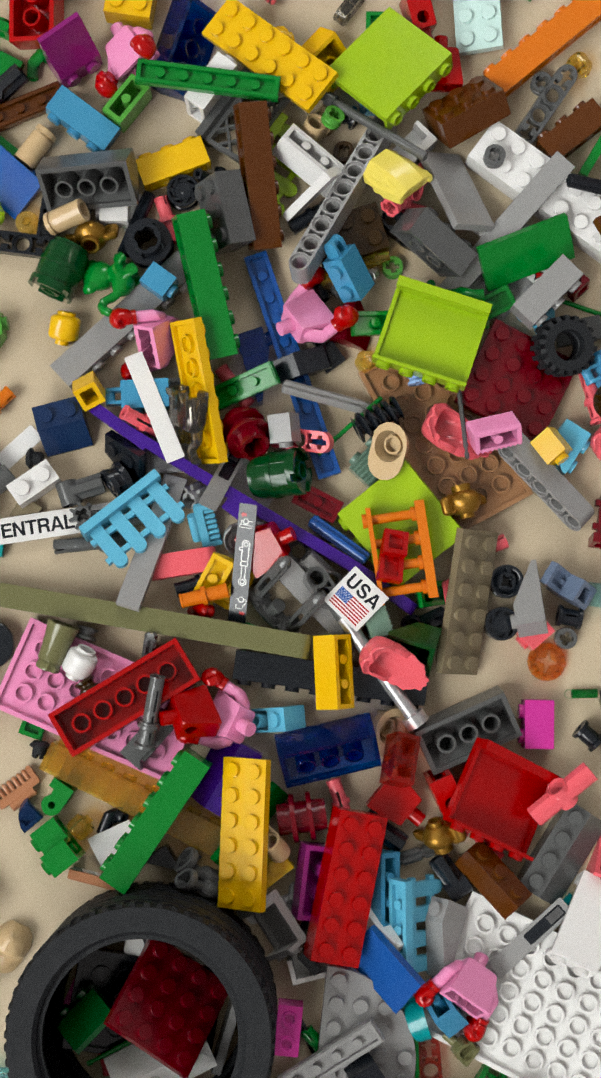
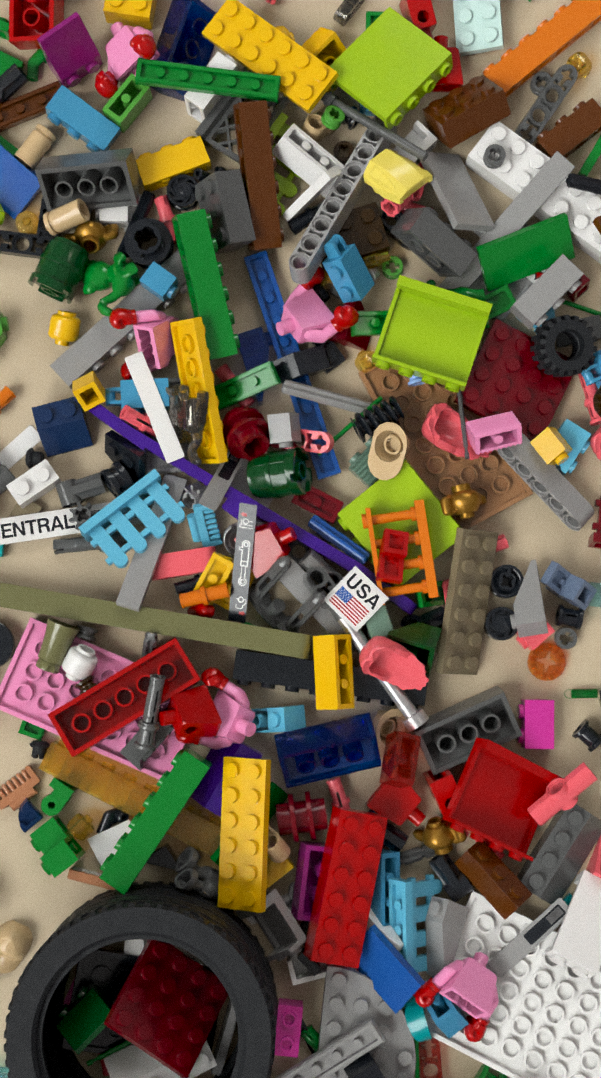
olive piece [442,1034,480,1067] -> none

